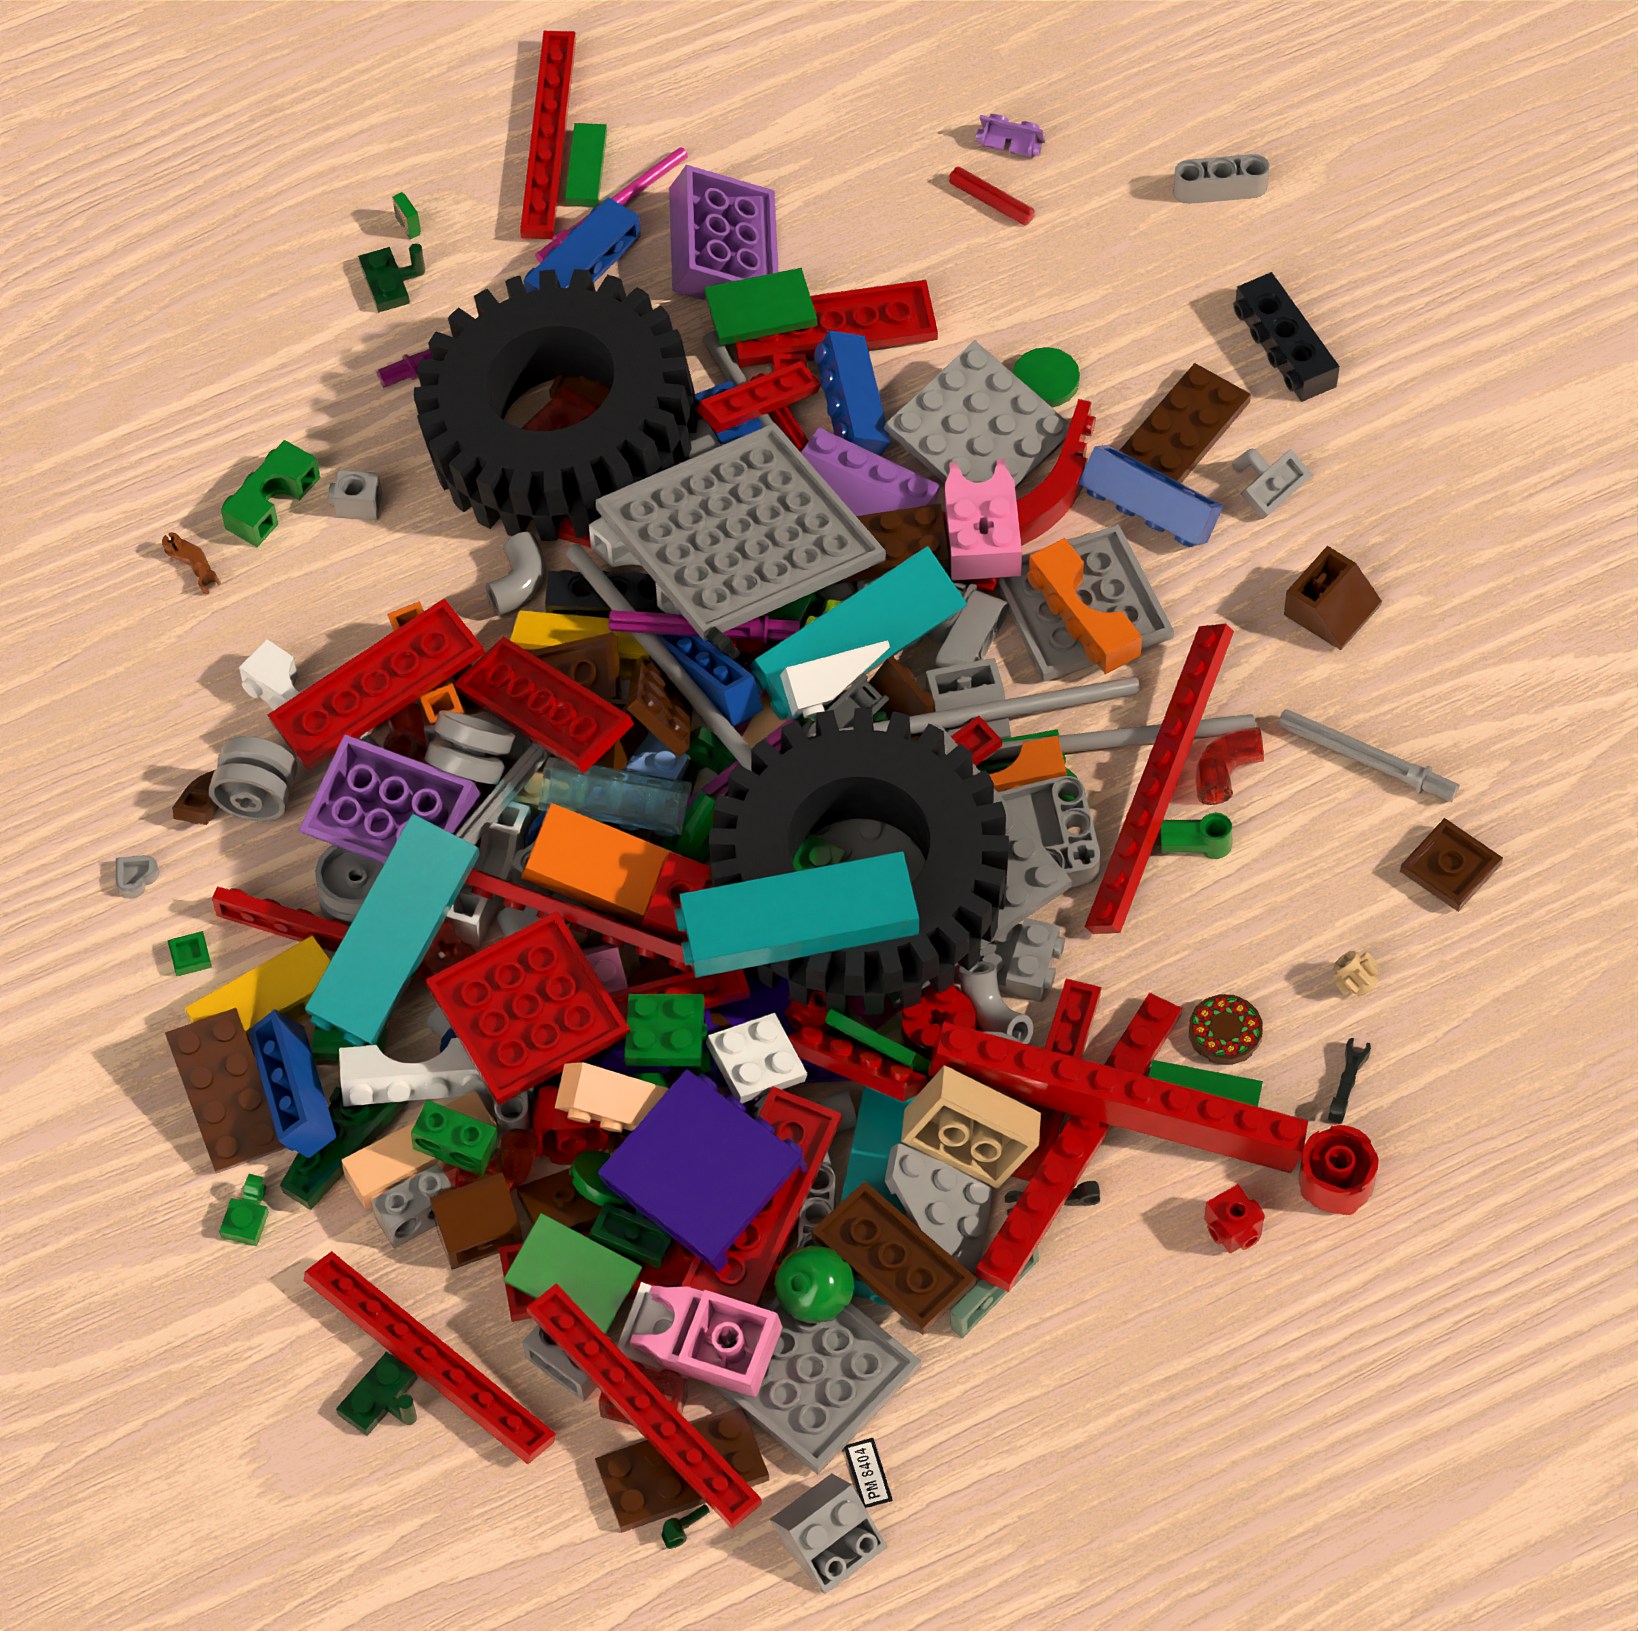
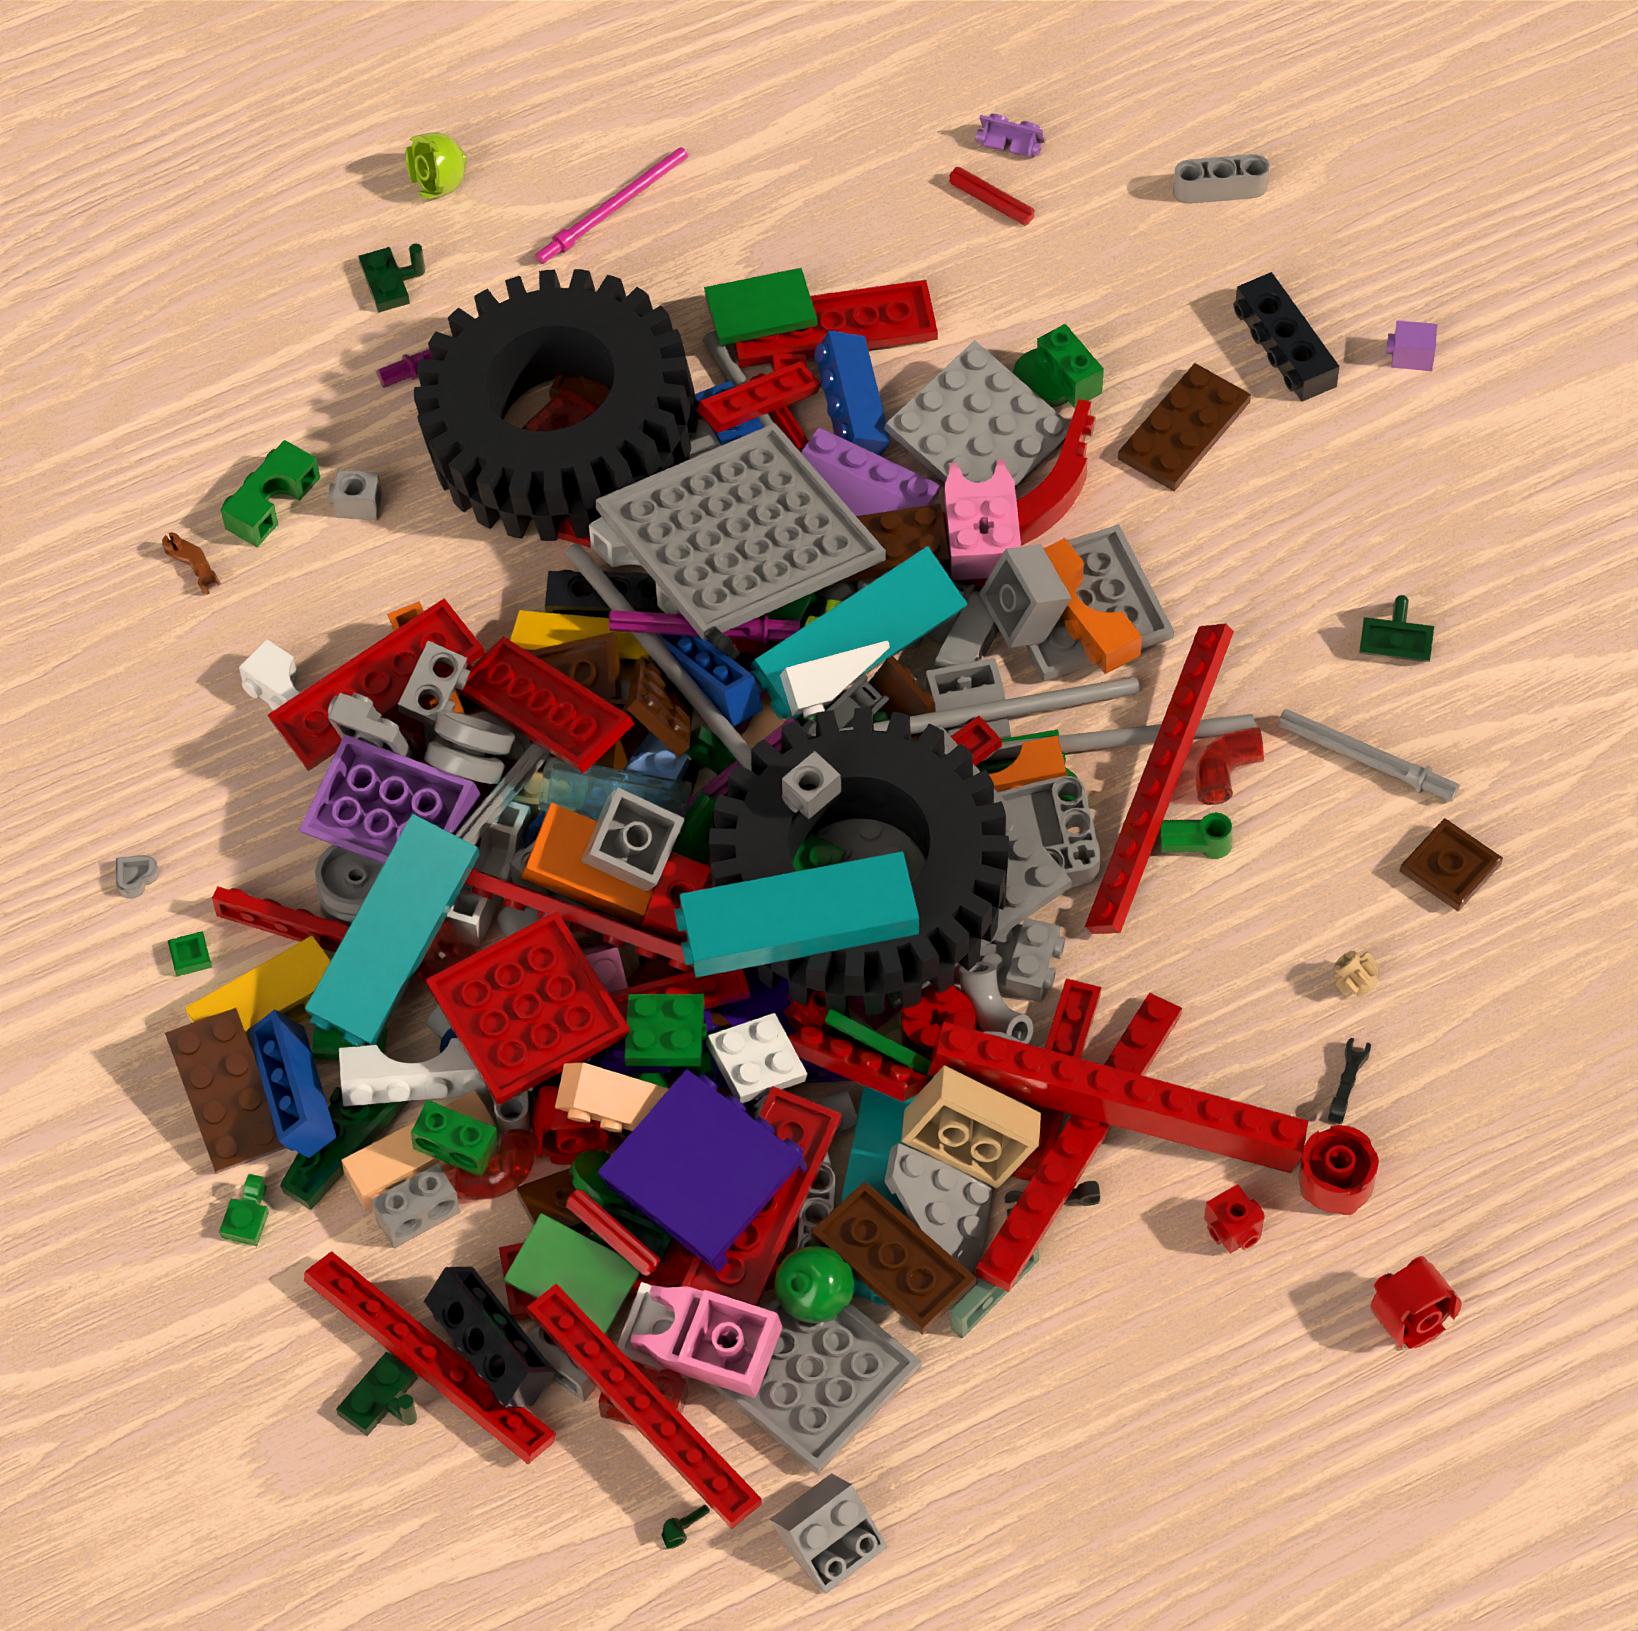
reddish brown plate [172,770,219,825] -> none
light grey wheel [209,736,298,821] -> none
green tile [392,192,421,239] -> none
reddish brown slope [430,1172,523,1270] -> none
light grey cylinder [485,532,546,616] -> none
red plate [520,30,576,239] -> none
blue brick [524,197,641,293] -> none
green tile [565,123,607,207] -> none
reddish brown plate [595,1408,770,1533] -> none
medium lavender slope [669,164,778,300] -> none
sticker [844,1438,893,1508] -> none
brick [1078,445,1224,547] -> none
green tile [1149,1060,1263,1107] -> none
tile [1189,994,1263,1065] -> none
light grey plate [1232,448,1313,519] -> none
reddish brown slope [1284,545,1382,650] -> none
none -> light grey plate [328,693,414,759]
none -> light grey brick [398,641,471,728]
none -> lime cylinder [405,132,466,200]
none -> black brick [423,1267,556,1408]
none -> red axle [566,1189,660,1276]
none -> light grey brick [580,787,685,892]
none -> light grey brick [782,751,841,820]
none -> light grey brick [979,544,1071,648]
none -> green brick [1036,323,1104,408]
none -> dark green plate [1359,595,1434,662]
none -> red brick [1371,1256,1462,1349]
none -> medium lavender brick [1386,320,1437,371]

